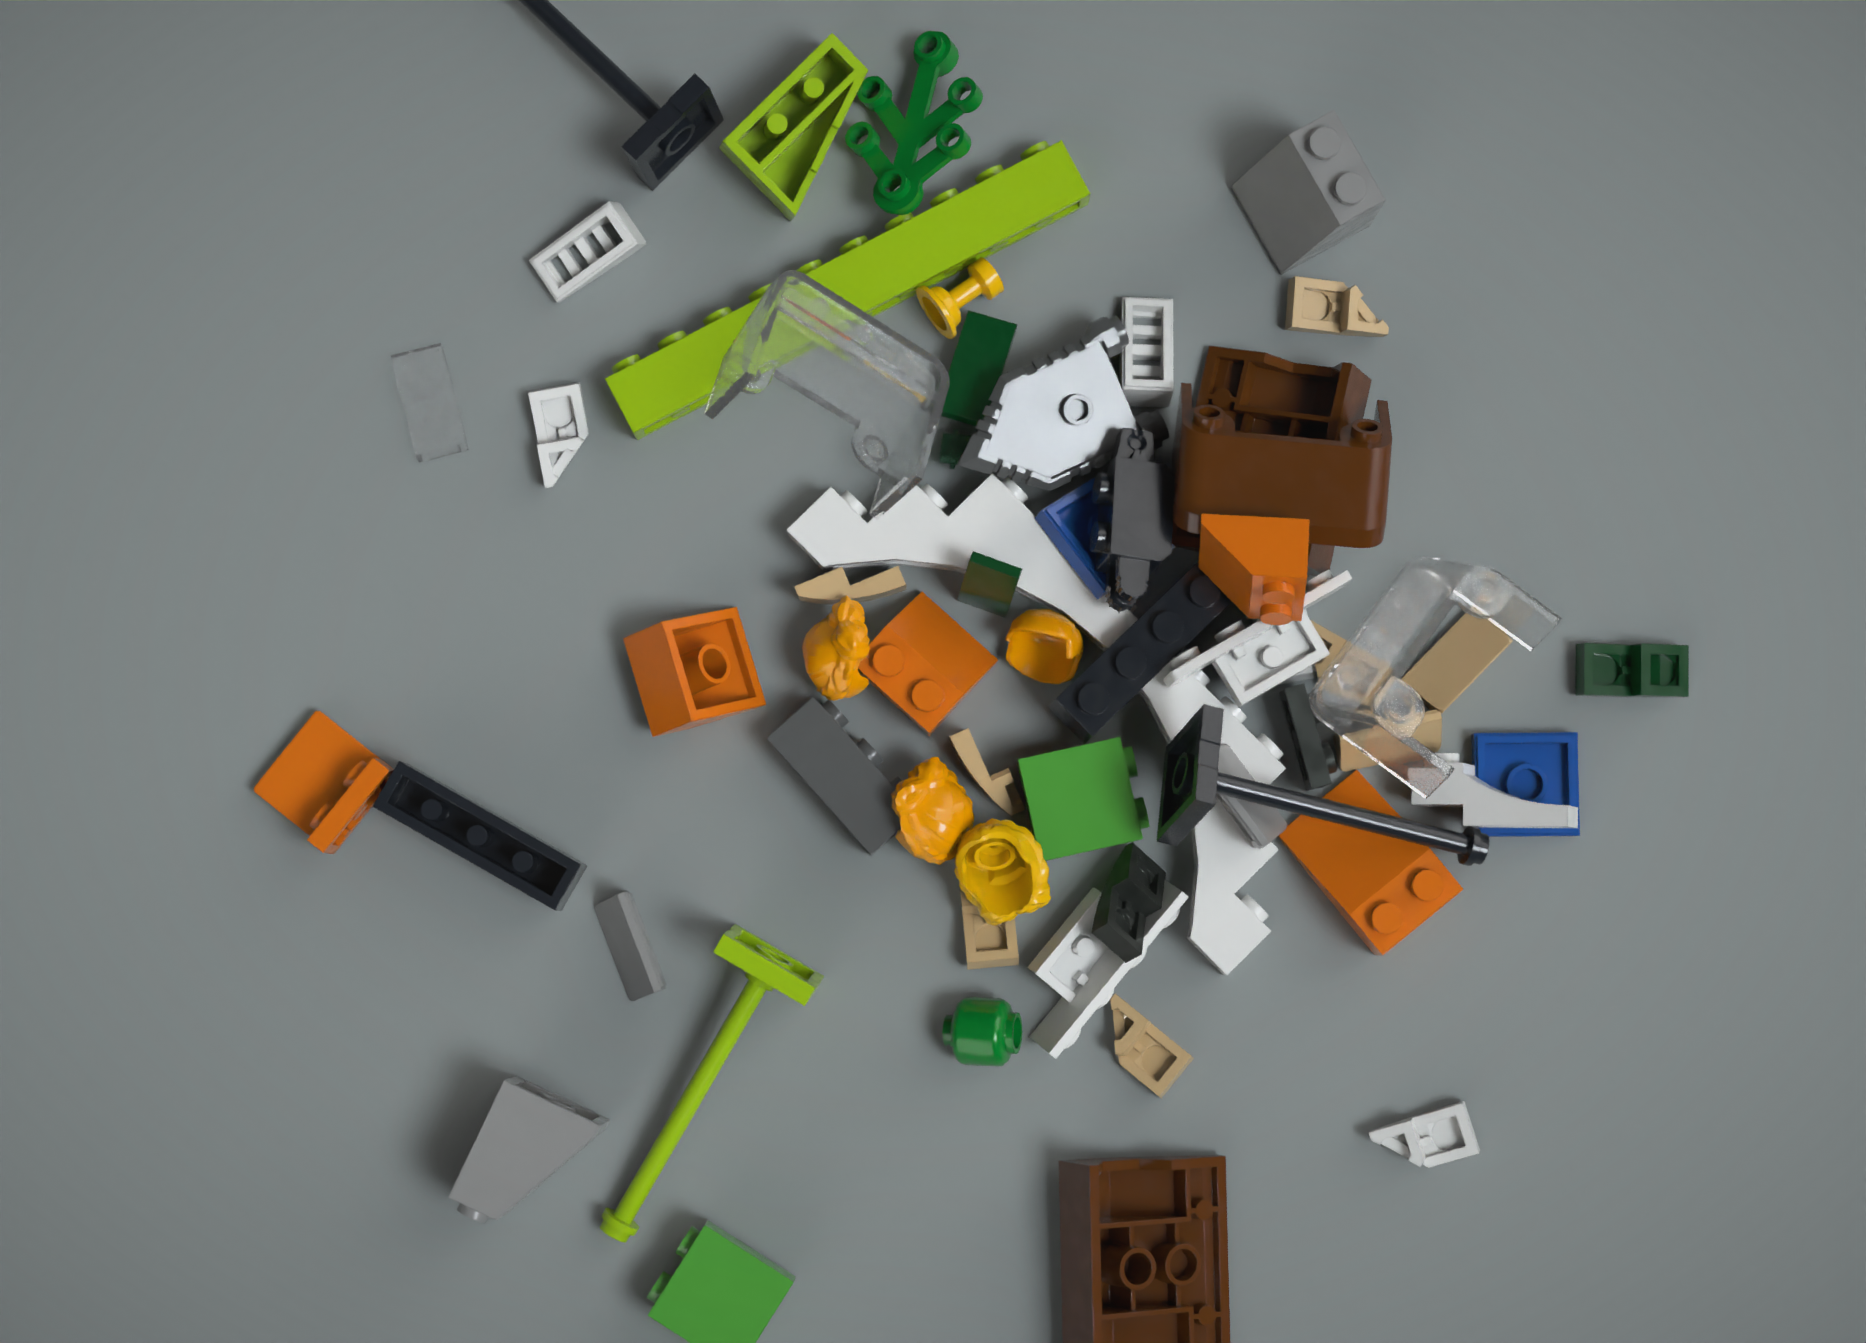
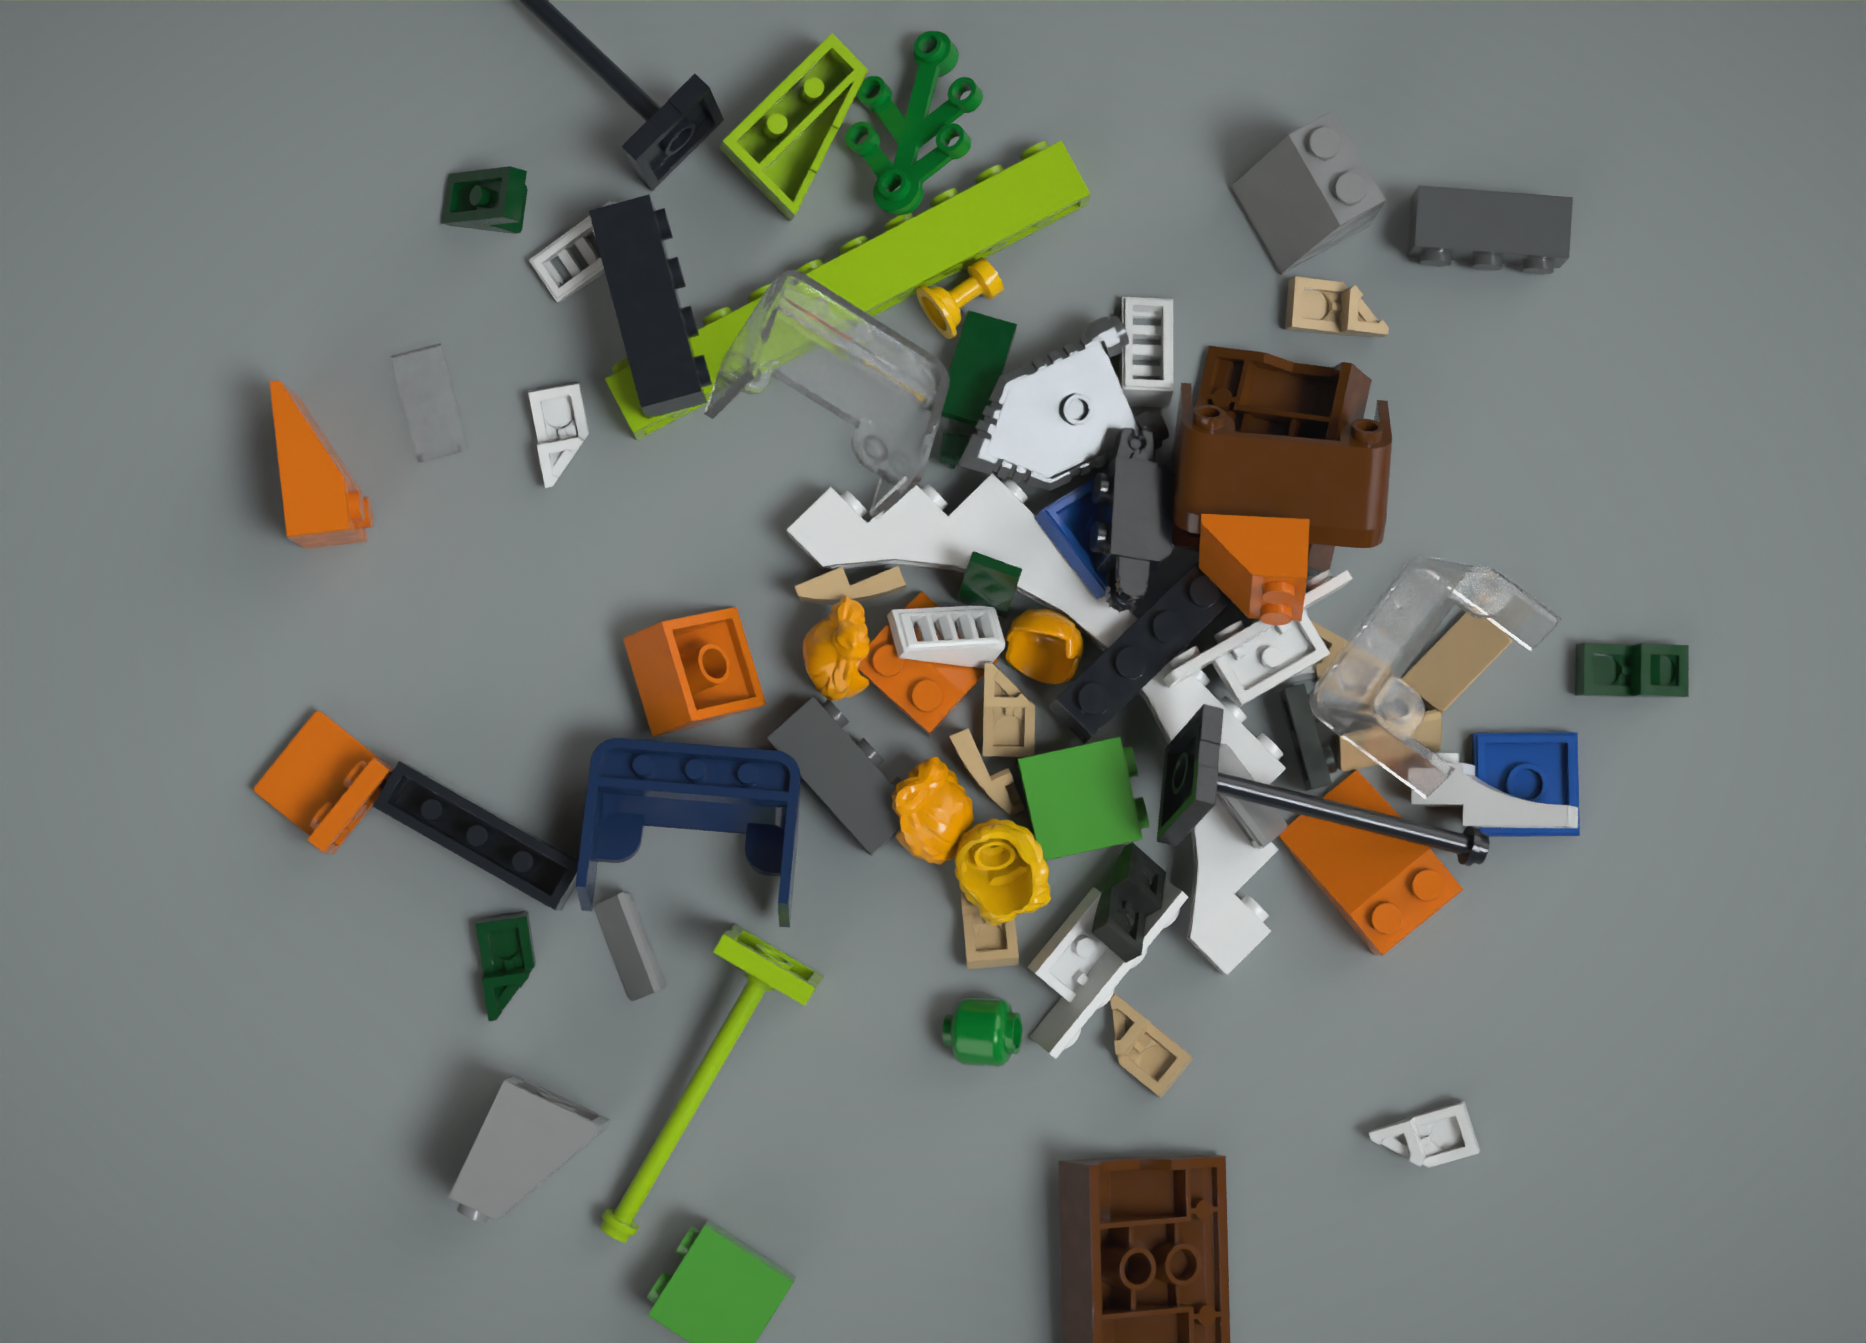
none -> orange slope [269,380,373,549]
none -> dark green slope [442,166,528,234]
none -> dark green slope [475,912,536,1021]
none -> dark blue windscreen [575,738,801,928]
none -> black brick [589,194,712,419]
none -> white slope [887,606,1005,669]
none -> tan slope [982,662,1035,757]
none -> dark grey brick [1407,185,1573,275]

